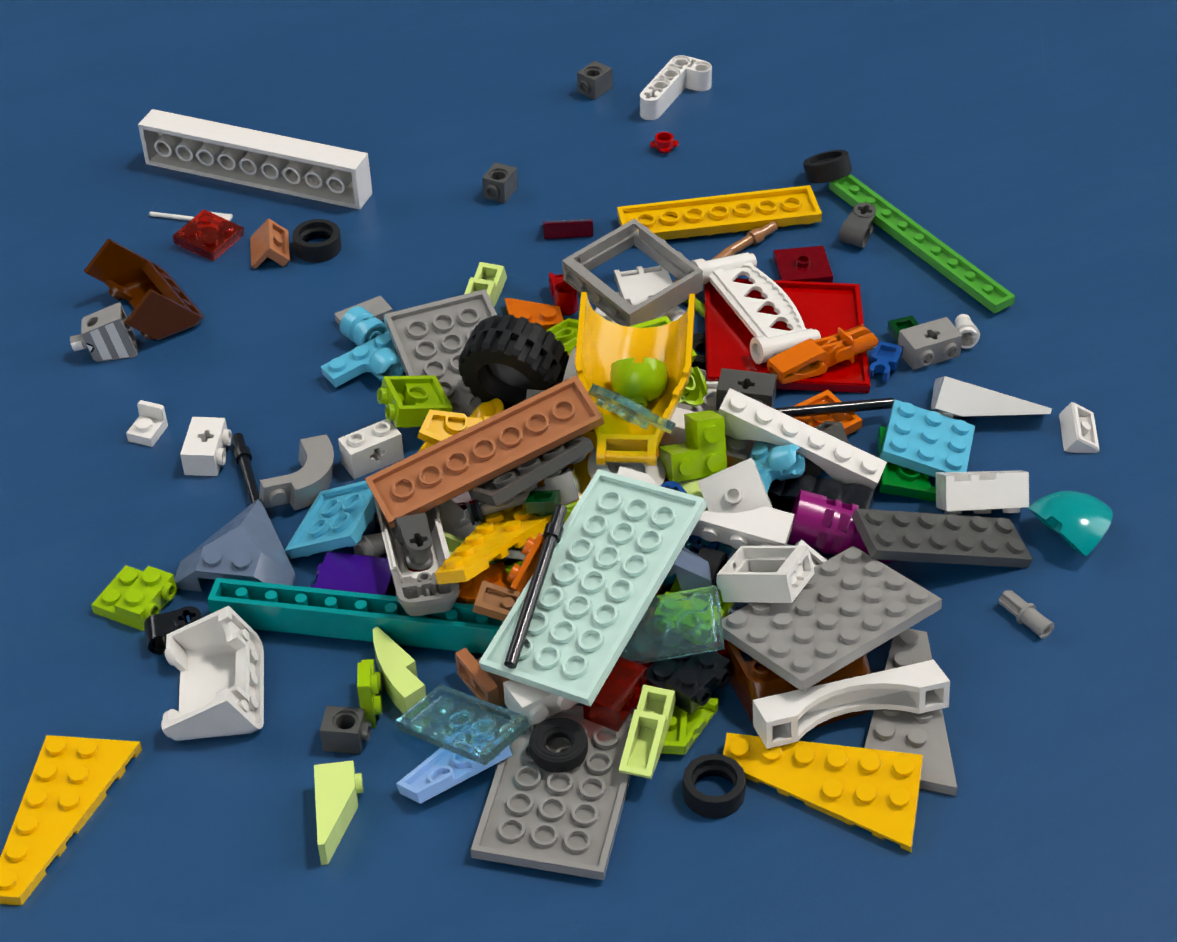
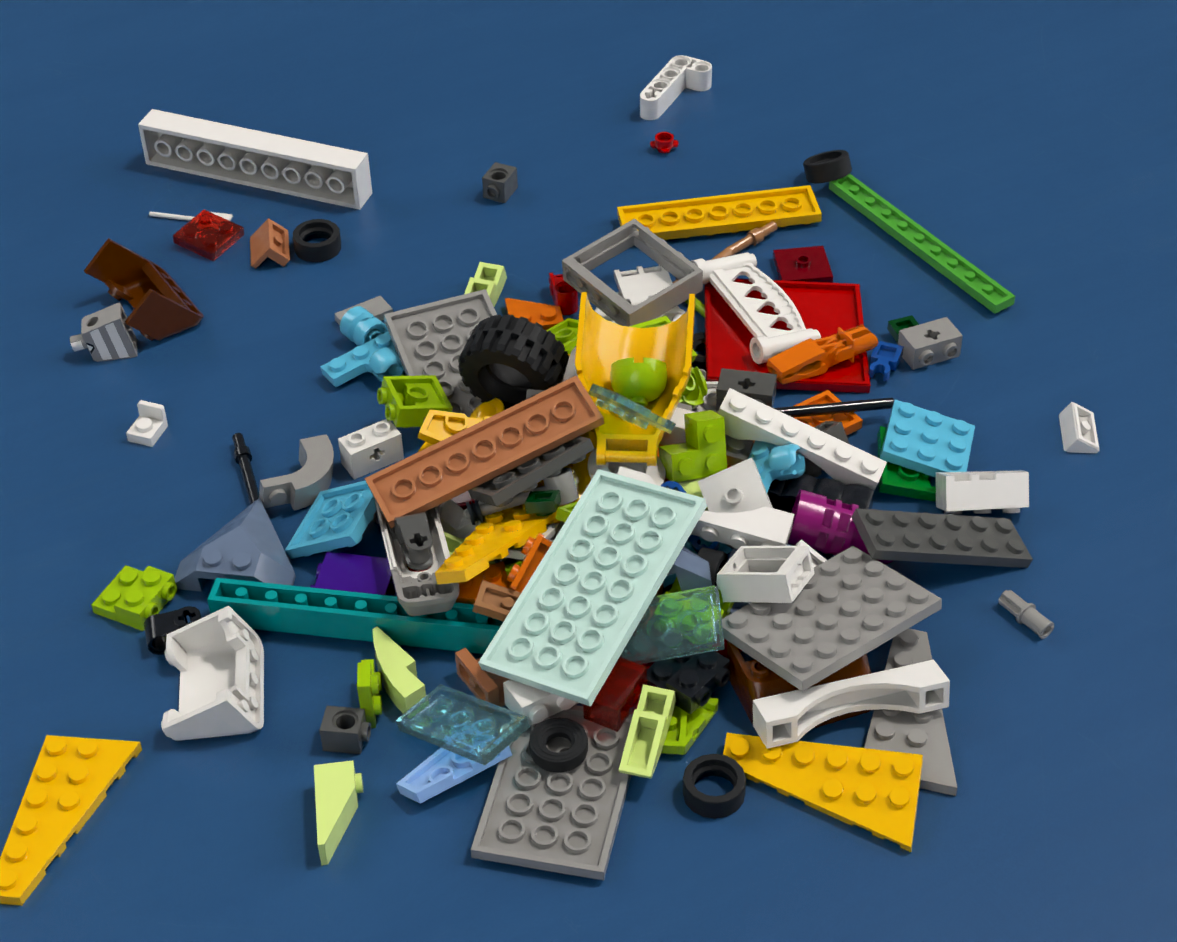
white brick [180,417,232,476] -> none
white cone [353,532,386,557] -> none
black bar [504,504,567,669] -> none
dark red slope [543,218,593,239] -> none
dark grey brick [577,61,612,100] -> none
dark grey piece [839,203,876,248] -> none
white wedge [931,376,1052,418] -> none
white cone [955,314,980,349] -> none
teal brick [1028,491,1113,556] -> none

